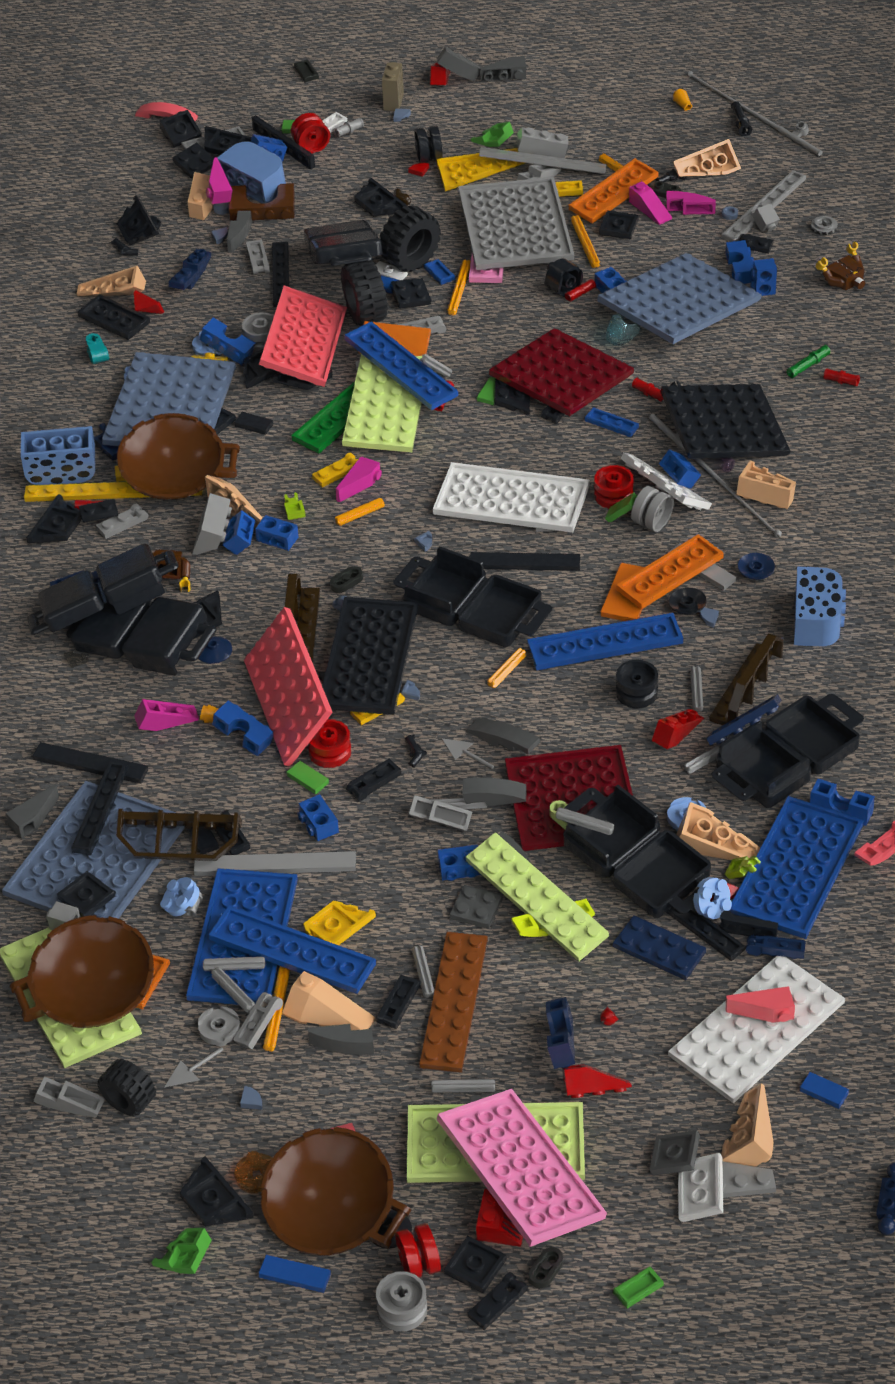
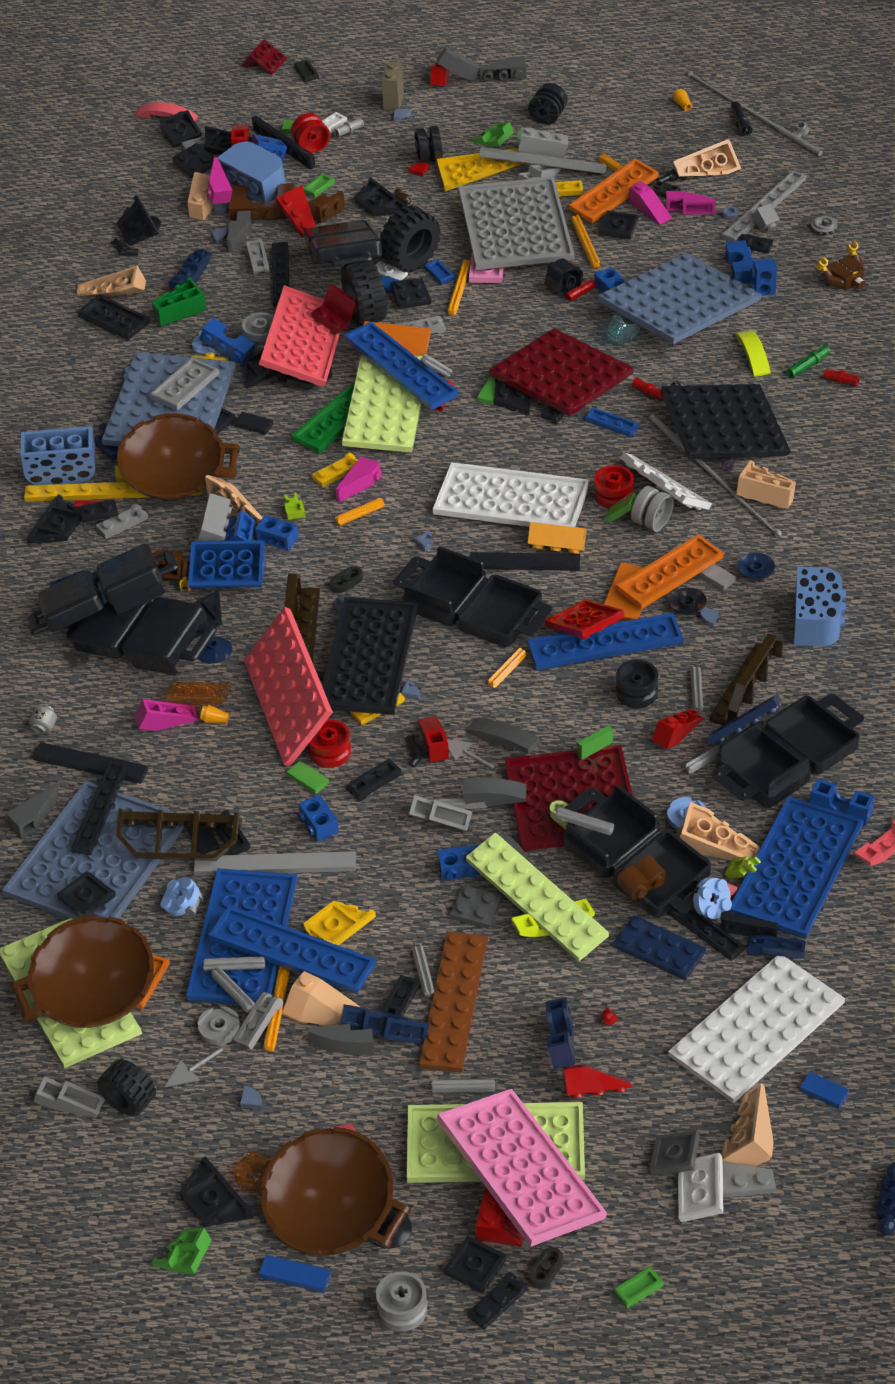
light grey brick [46,901,80,930] -> none
teal piece [86,333,109,364] -> none
red slope [133,290,165,314] -> none
blue arch [212,700,274,756] -> none
red wheel [395,1223,441,1278] -> none
blue brick [659,450,701,488] -> none
coral slope [725,986,795,1023] -> none
none -> light grey head [29,705,57,734]
none -> light grey tile [149,358,219,411]
none -> green wedge [152,277,206,326]
none -> clear orange plate [167,681,231,705]
none -> blue slope [188,540,266,588]
none -> red slope [231,124,249,146]
none -> dark red bracket [242,39,287,75]
none -> red wing [275,185,316,238]
none -> bright green tile [303,174,335,198]
none -> reddish brown bracket [308,191,345,223]
none -> dark red bracket [311,284,357,335]
none -> dark blue slope [339,1004,429,1044]
none -> red slope [417,716,449,762]
none -> black wheel [528,83,568,125]
none -> light orange brick [528,522,587,554]
none -> red plate [545,599,624,639]
none -> bright green tile [578,725,613,760]
none -> reddish brown brick [617,855,666,900]
none -> neon yellow slope [735,330,771,377]

